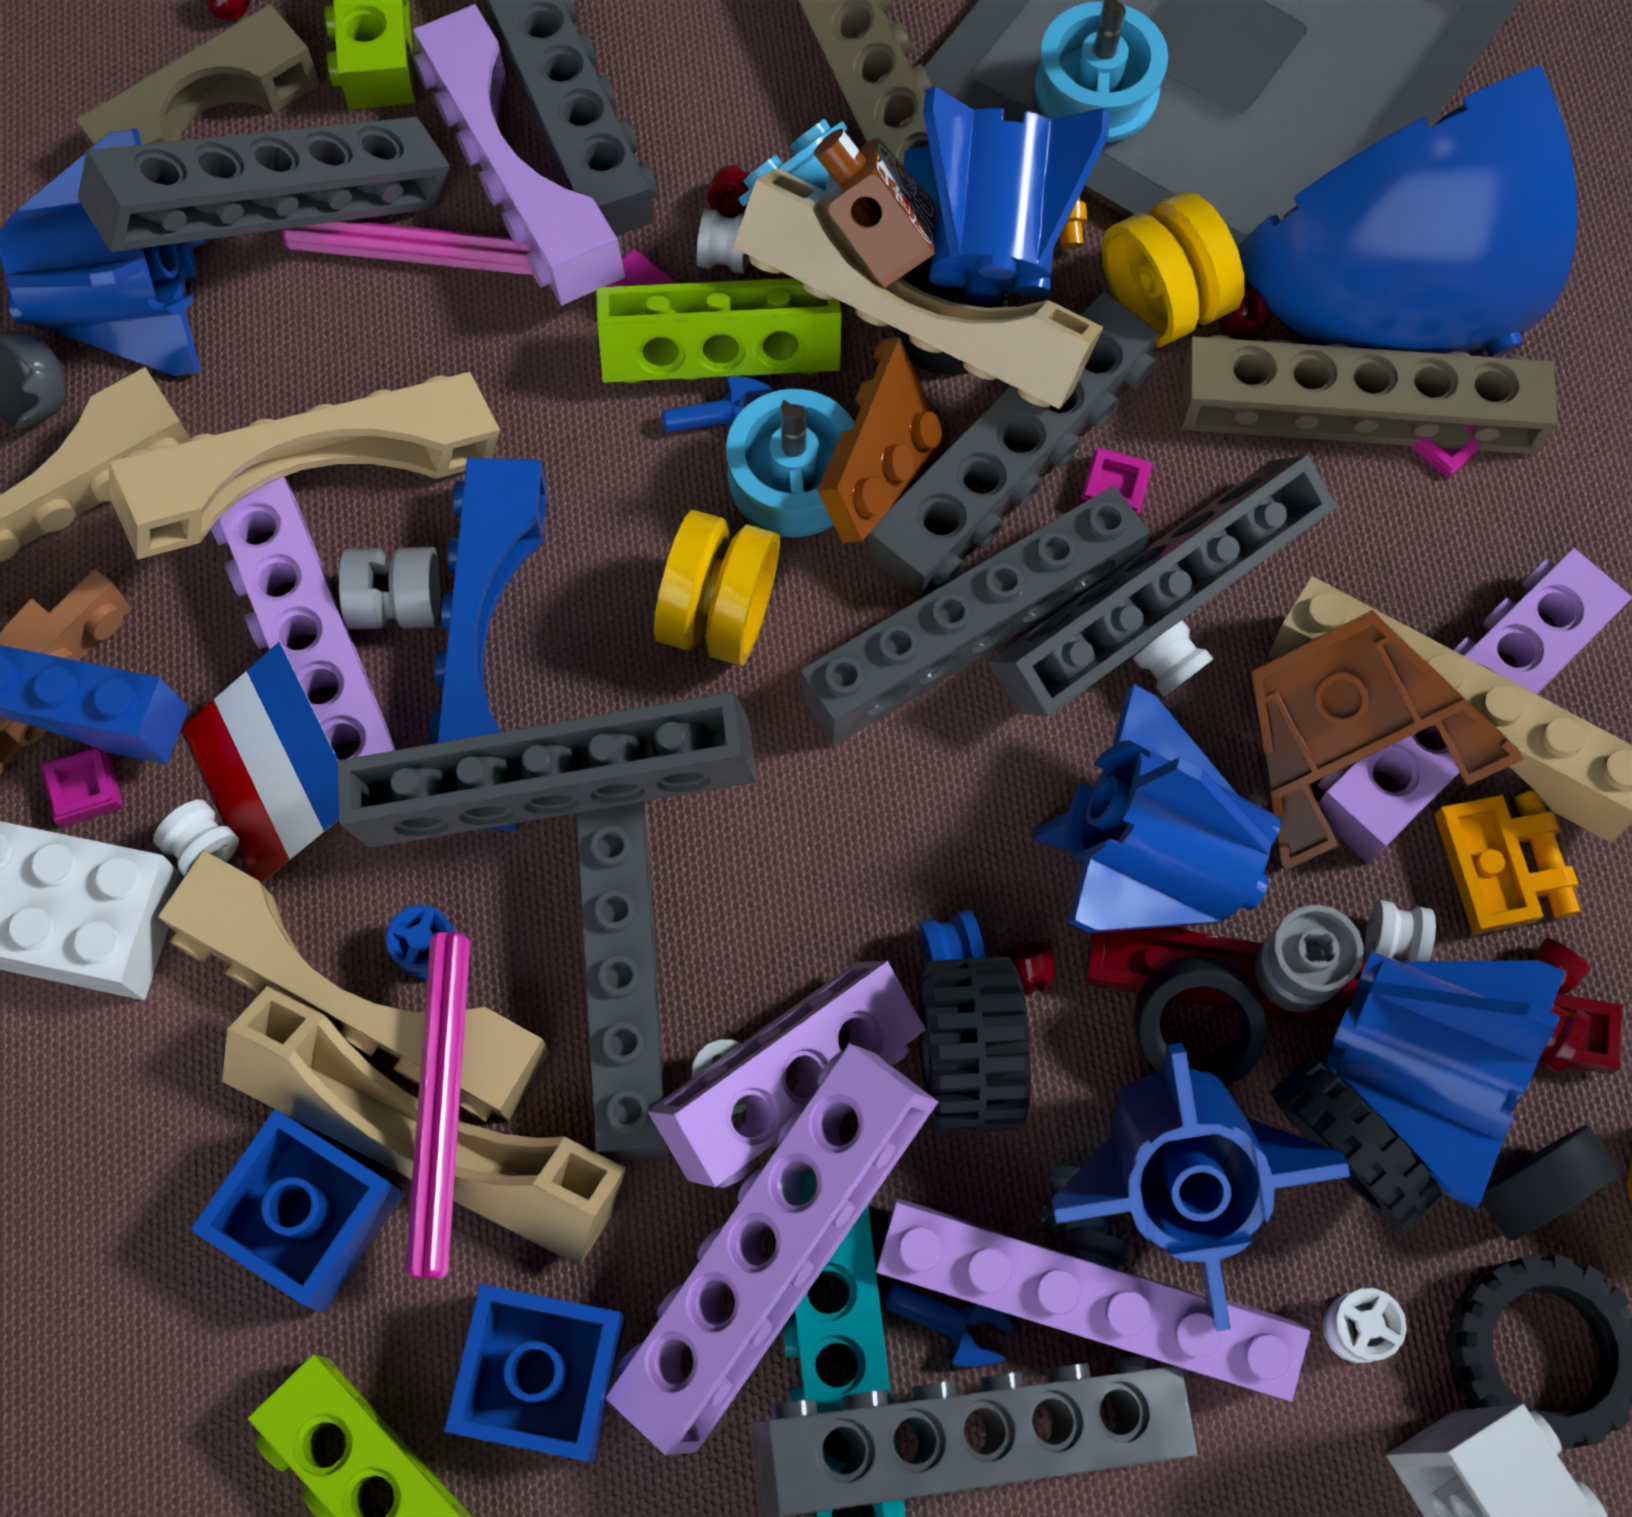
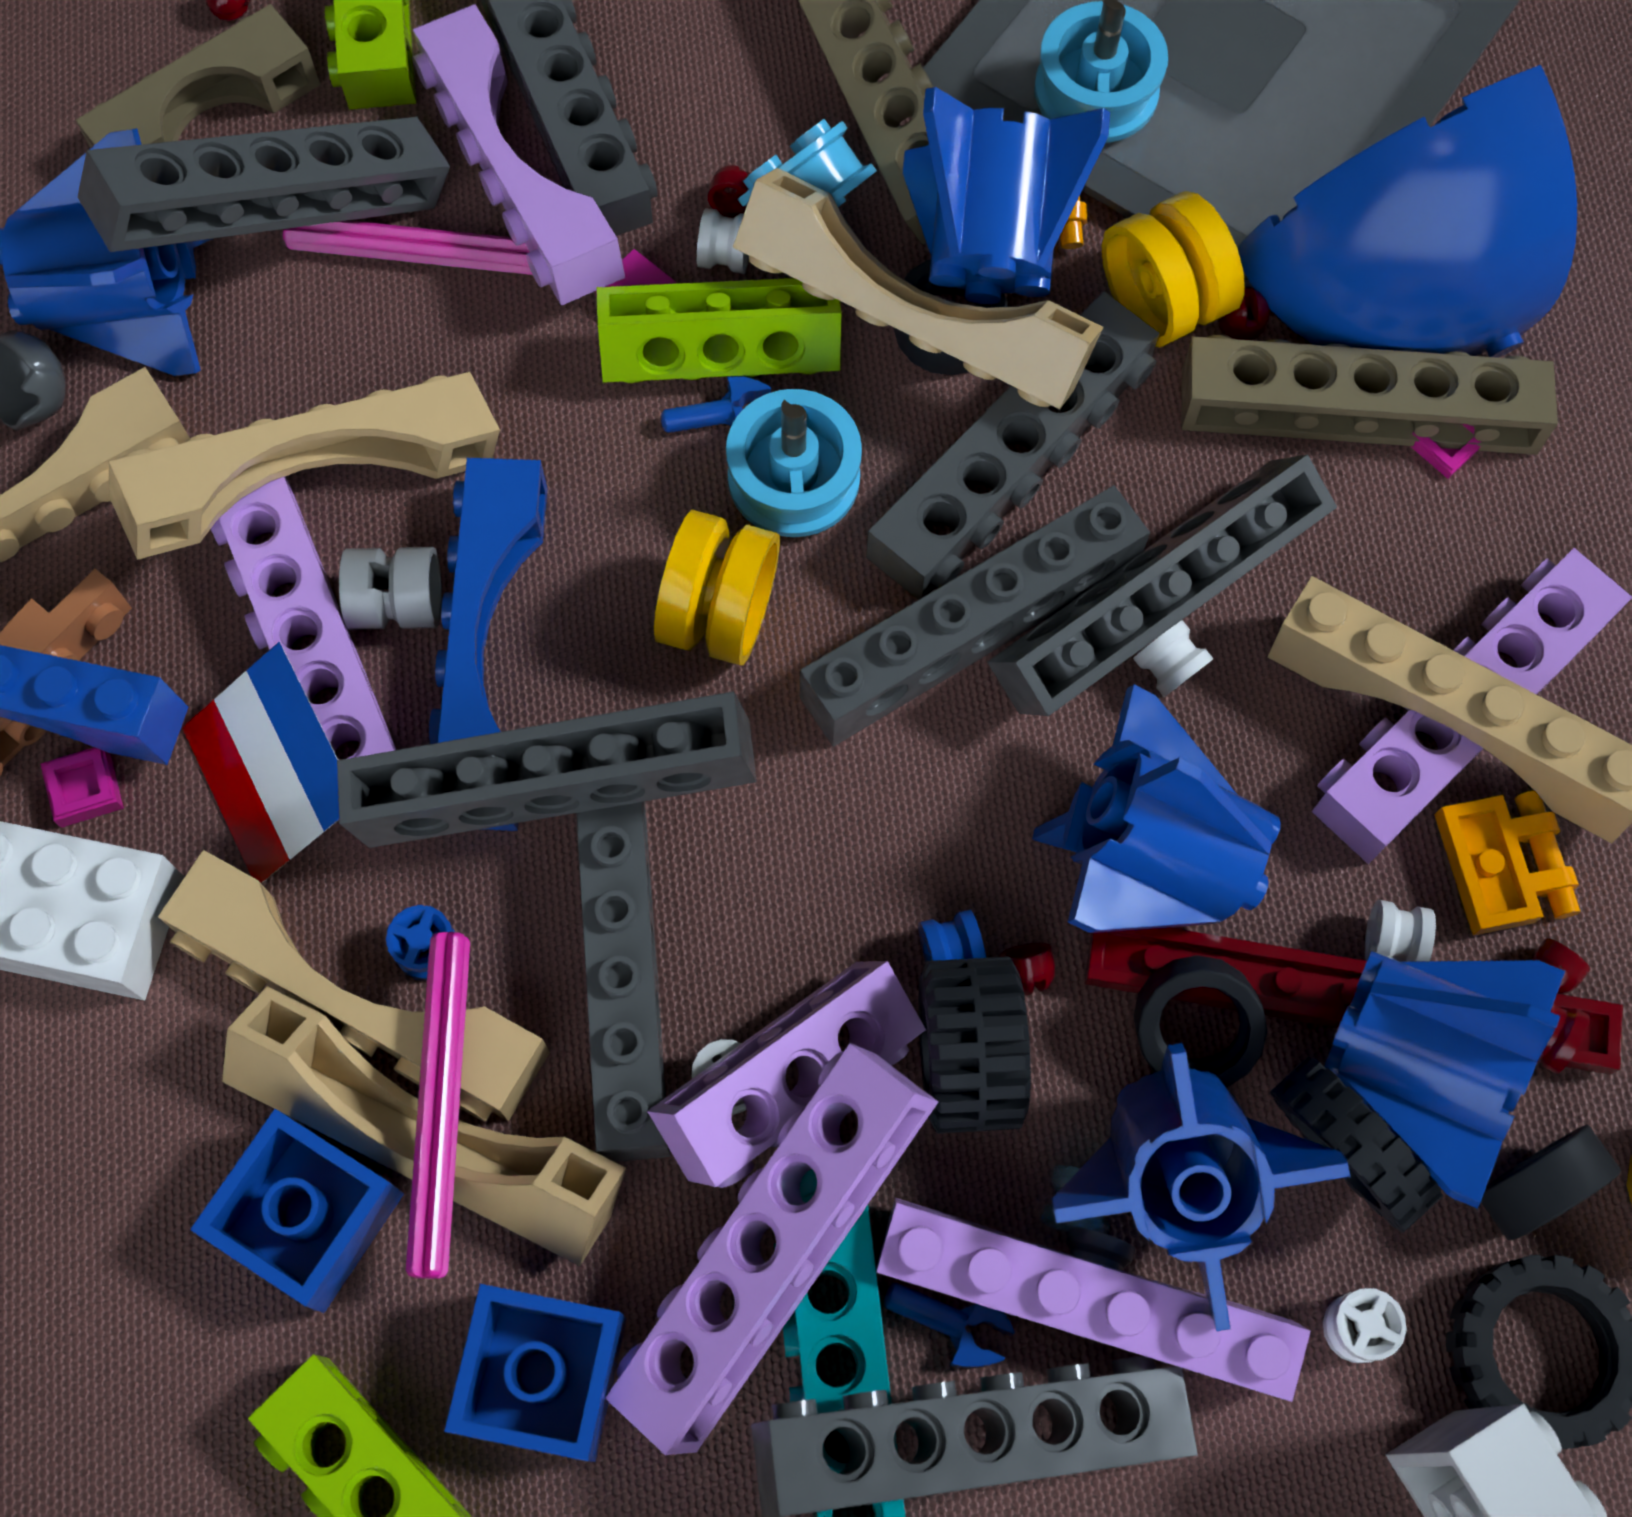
white wheel [153,799,239,877] -> none
dark orange torso [813,129,935,288] -> none
dark orange wing [817,336,946,543] -> none
dark pink tile [1078,446,1154,516] -> none
dark orange wing [1251,610,1524,871] -> none
light grey wheel [1254,904,1364,1013] -> none

